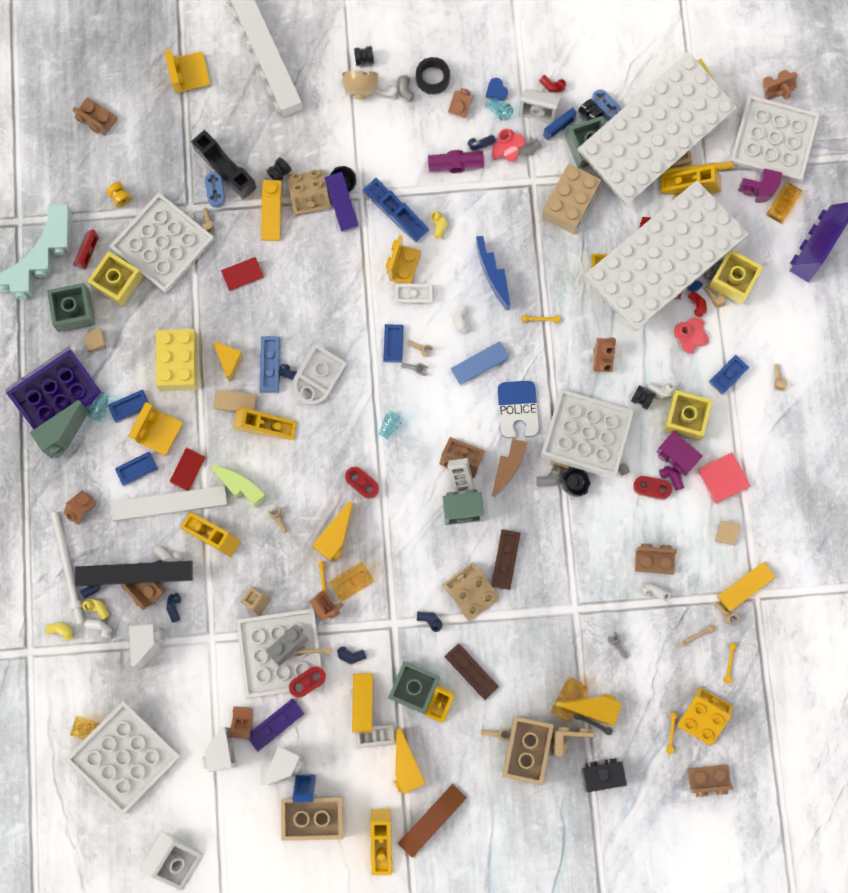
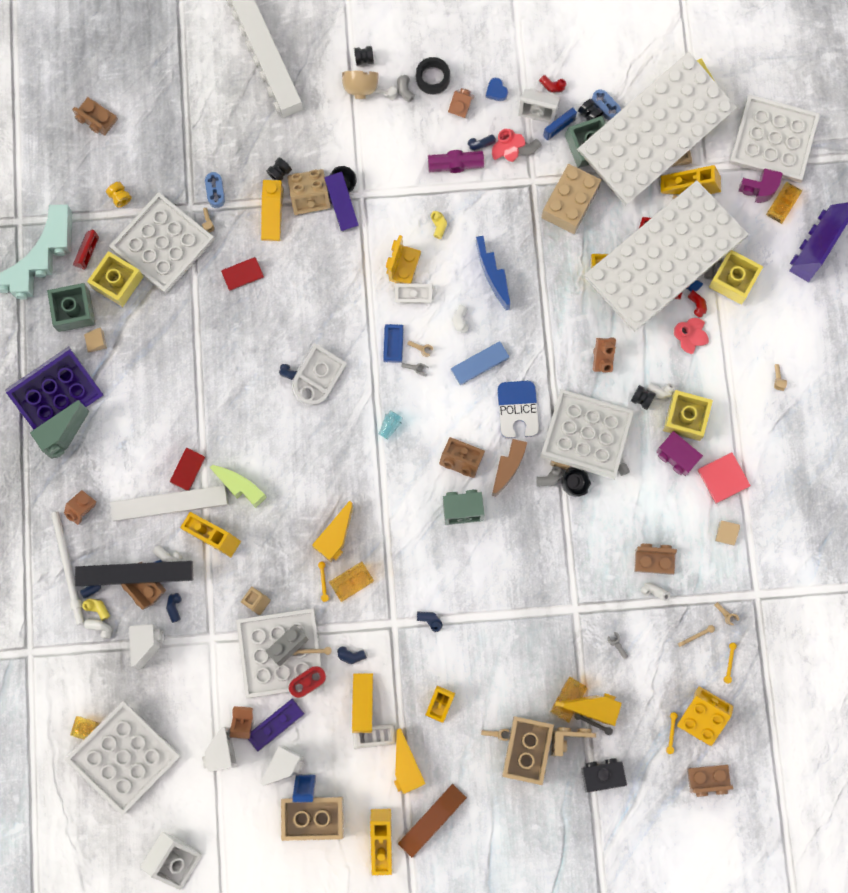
light yellow arm [45,622,74,641] -> none
clear light blue cone [87,392,110,422] -> none
blue tile [108,389,149,423] -> none
blue tile [114,452,158,486] -> none
yellow bracket [128,402,183,456] -> none
light yellow brick [156,329,198,391] -> none
yellow bracket [164,49,210,94] -> none
black arch [191,129,257,200] -> none
yellow slope [213,342,243,382] -> none
tan slope [213,390,256,412] -> none
yellow slope [233,408,297,440] -> none
medium blue tile [260,336,281,393] -> none
tan hand [268,506,287,533] -> none
nougat bracket [309,590,344,620] -> none
red plate [345,467,379,499] -> none
blue slope [362,177,430,242] -> none
sand green brick [388,661,440,715] -> none
tan bracket [442,562,499,621] -> none
reddish brown tile [444,643,499,700] -> none
white slope [447,458,474,494] -> none
clear light blue cone [485,97,513,121] -> none
reddish brown tile [491,529,521,590] -> none
yellow hinge [521,315,561,323] -> none
red plate [633,476,672,500] -> none
magenta arm [659,466,684,491] -> none
yellow bar [660,162,733,176] -> none
tan hand [703,285,726,308] -> none
blue plate [709,354,749,395] -> none
yellow tile [717,562,775,612] -> none
nougat hips [763,69,798,100] -> none

